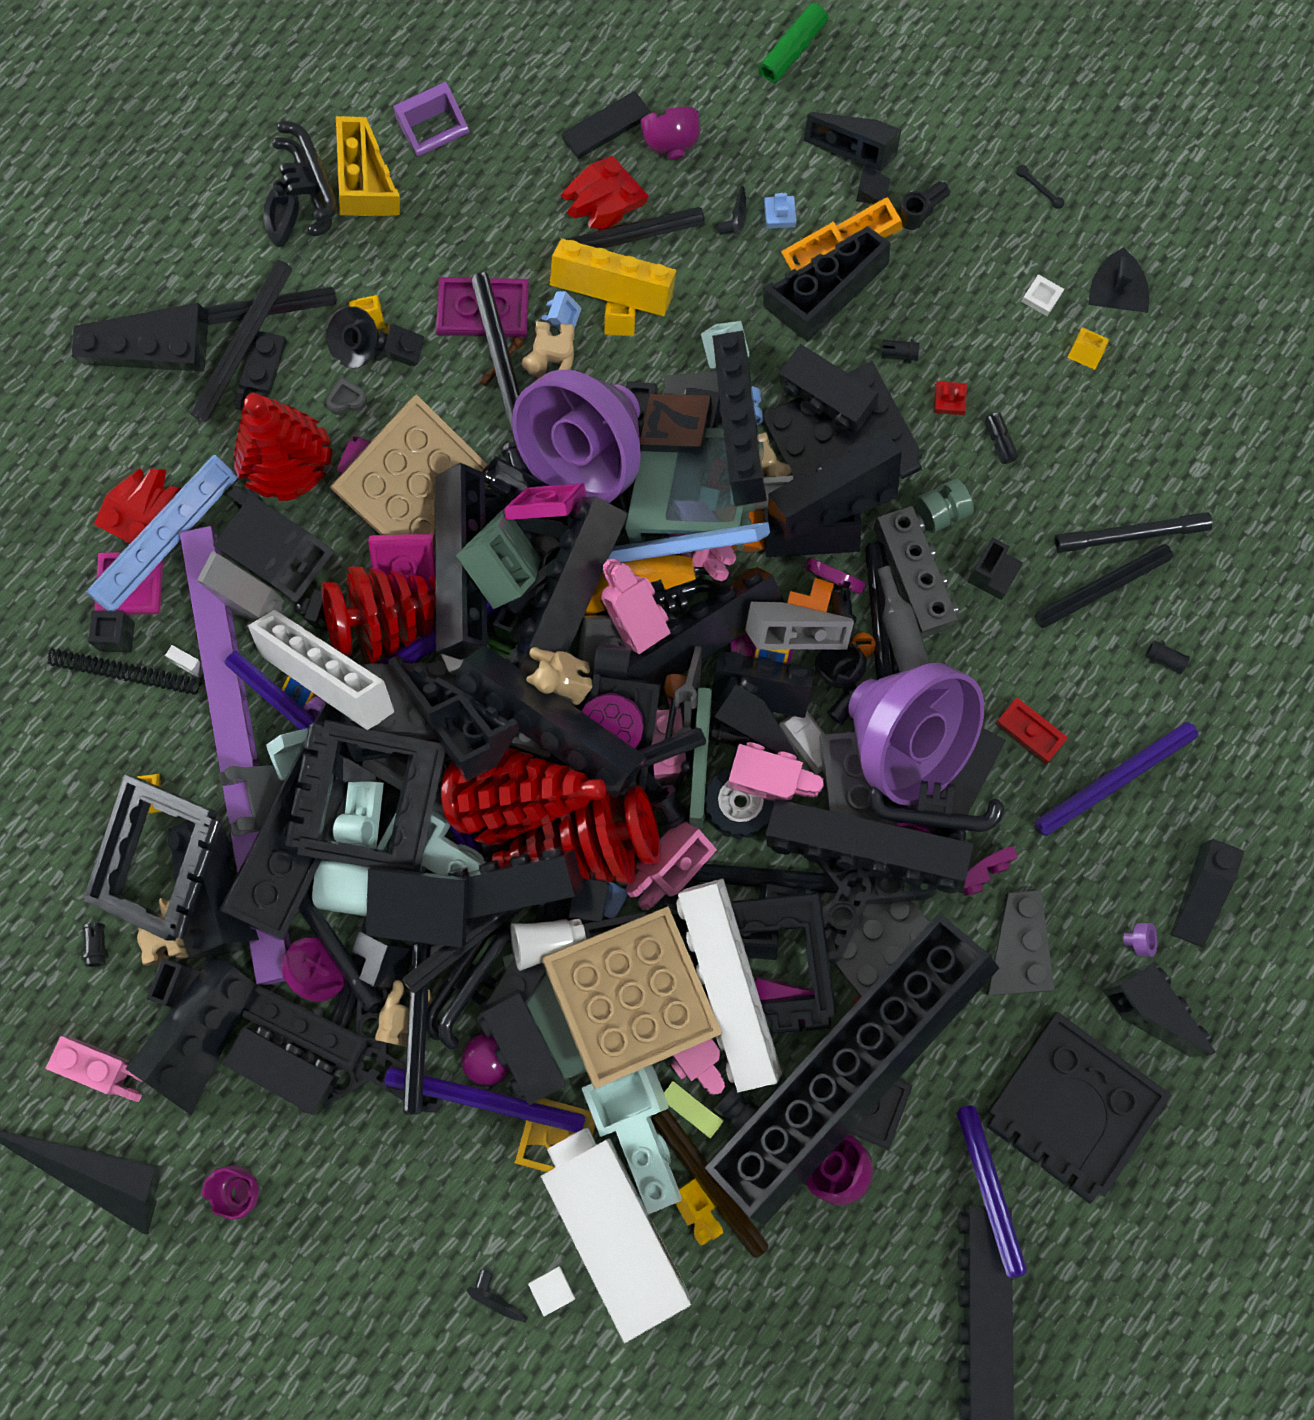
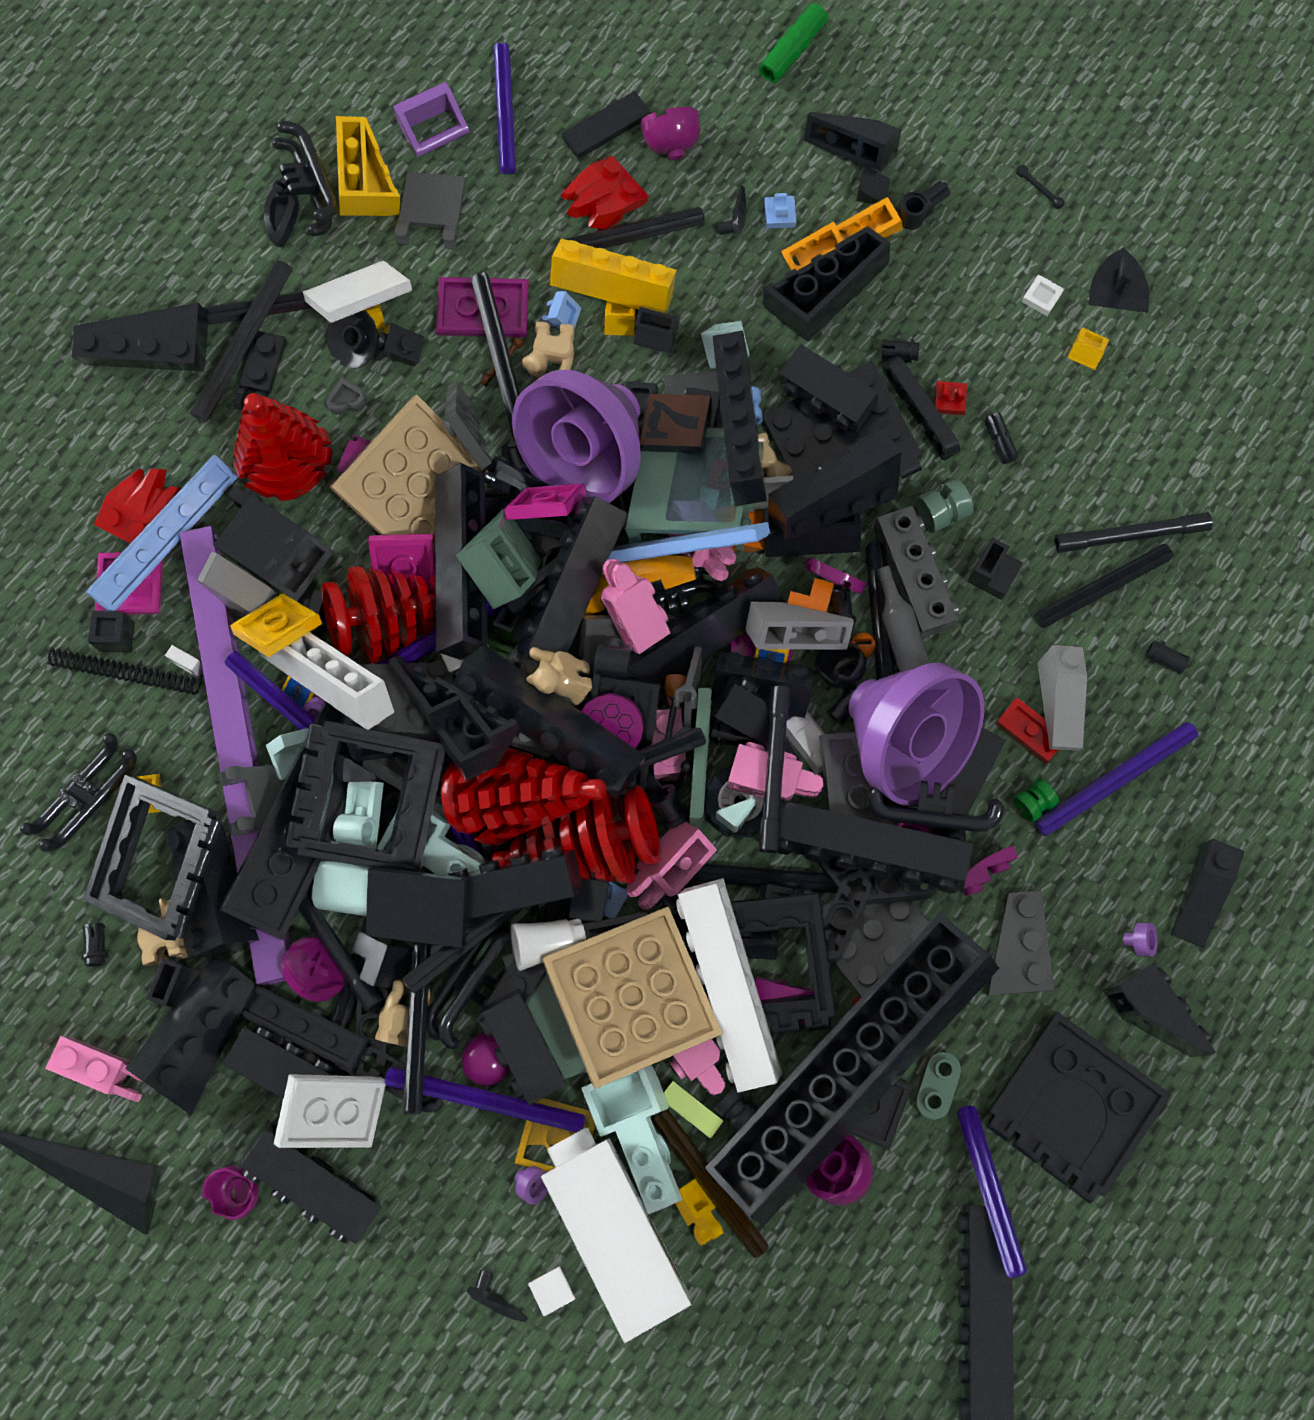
none -> black piece [20,733,137,852]
none -> yellow tile [230,594,322,657]
none -> black wedge [240,1120,381,1244]
none -> white tile [274,1074,385,1148]
none -> white tile [303,261,412,323]
none -> dark grey flag [395,172,466,249]
none -> dark grey wing [444,381,492,470]
none -> dark purple axle [494,42,516,175]
none -> medium lavender tile [515,1166,548,1204]
none -> black piece [634,305,681,353]
none -> light aqua slope [716,798,756,833]
none -> black piece [758,686,791,853]
none -> black beam [882,356,960,460]
none -> sand green plate [915,1052,961,1120]
none -> green wheel [1012,778,1059,823]
none -> light grey slope [1037,645,1087,751]

